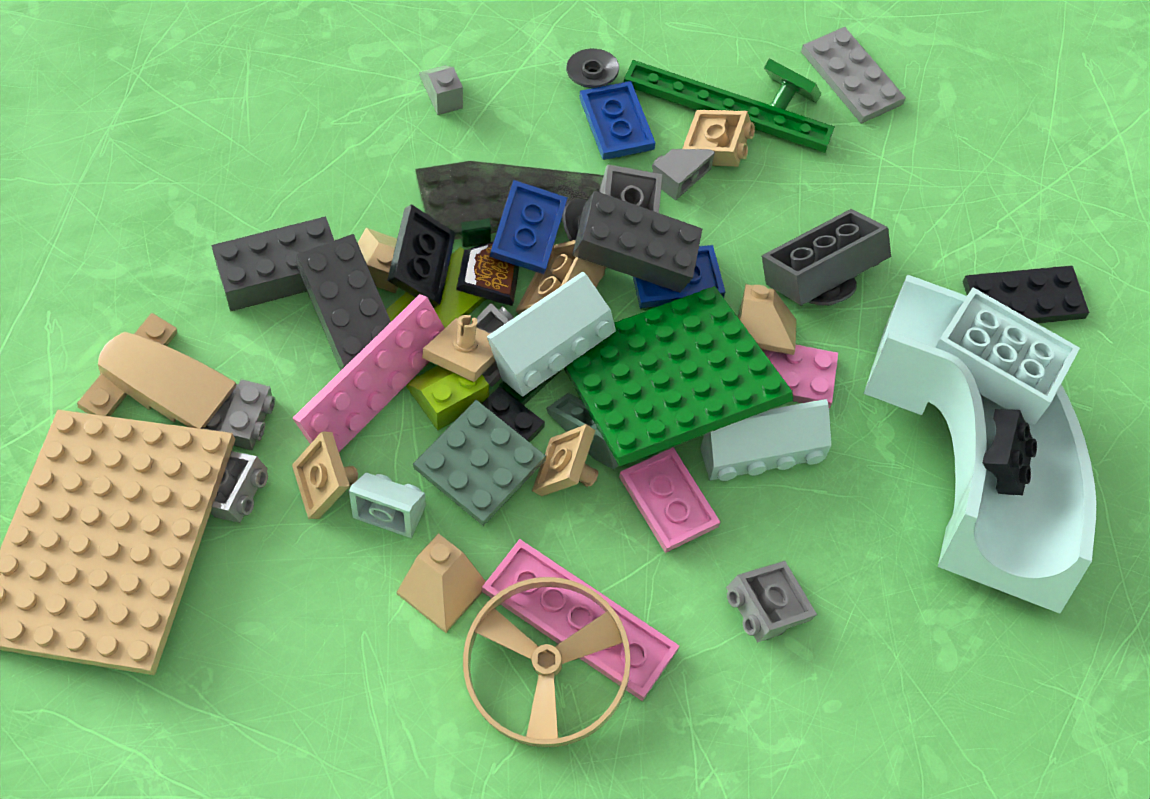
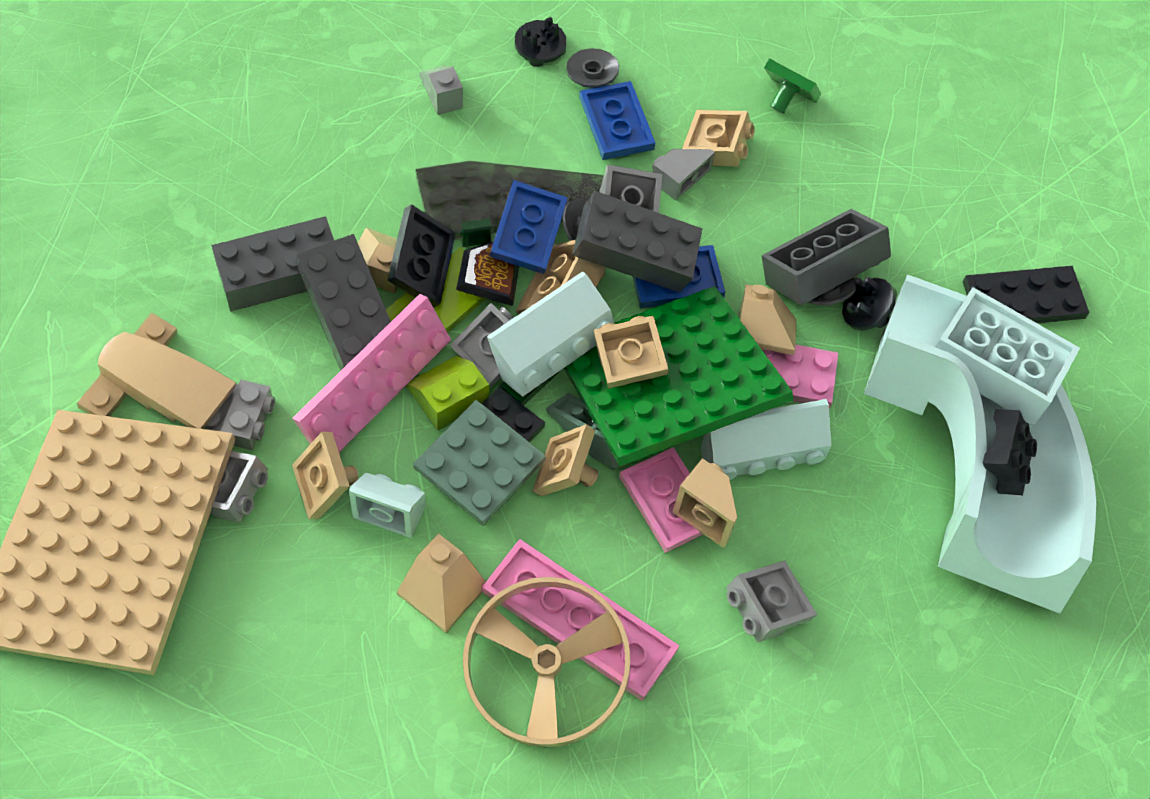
tan tile [422,315,495,382] -> none
green plate [624,60,835,153] -> none
light grey plate [801,27,906,124] -> none
none -> black plate [515,17,566,67]
none -> tan plate [594,316,669,389]
none -> tan slope [673,458,737,548]
none -> black plate [842,277,897,331]

